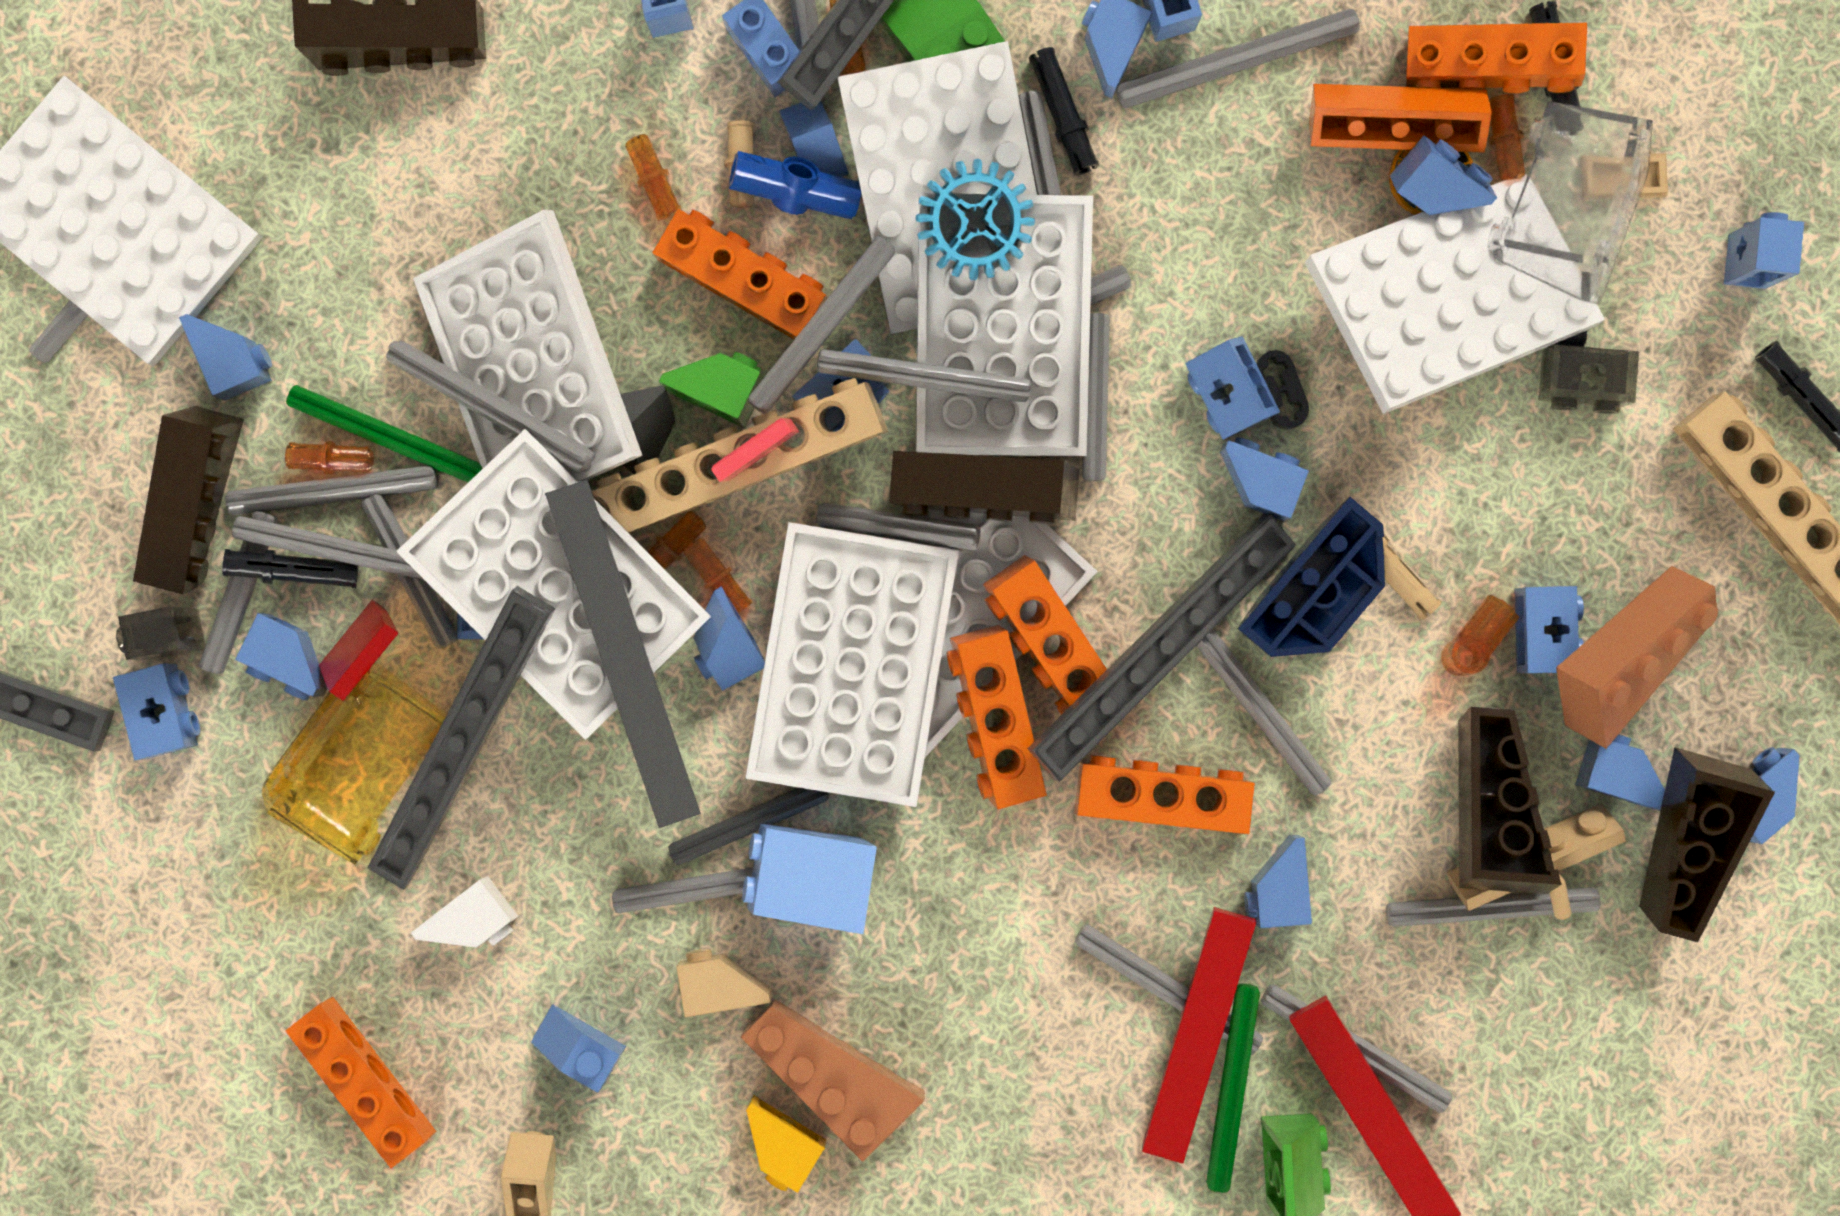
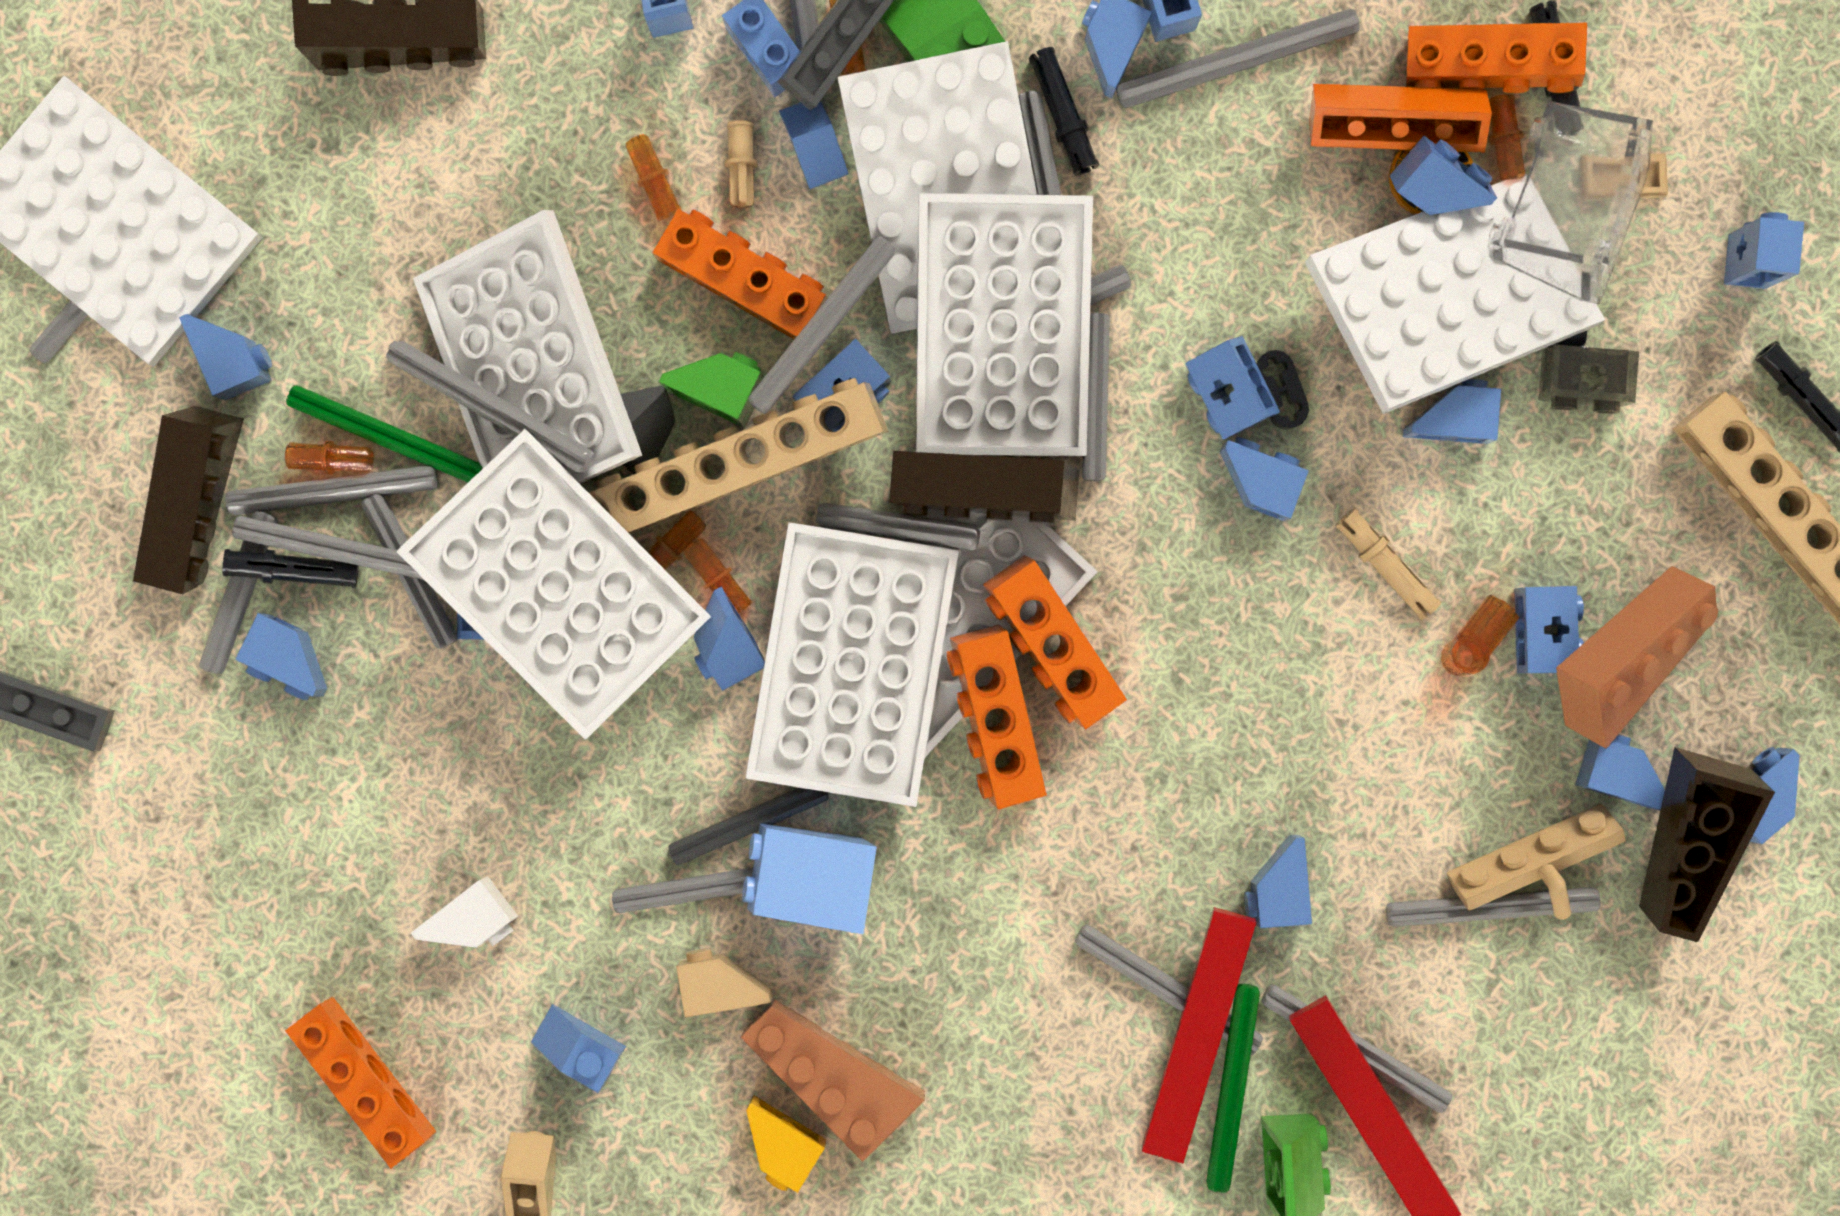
medium blue brick [113,663,200,761] -> none
clear smoke brick [116,606,206,660] -> none
clear yellow windscreen [262,662,447,865] -> none
red tile [319,599,399,701] -> none
dark grey tile [367,586,556,890] -> none
dark grey tile [545,480,701,828] -> none
coral tile [711,418,799,482] -> none
blue piece [729,151,861,220] -> none
light grey axle [817,349,1031,402] -> none
medium azure gear [915,159,1035,280] -> none
dark grey tile [1027,514,1296,782] -> none
orange brick [1074,755,1255,834] -> none
light grey axle [1196,629,1332,795] -> none
dark blue wedge [1237,497,1385,657] -> none
dark brown wedge [1458,707,1562,894] -> none
none -> medium blue slope [1403,379,1501,444]

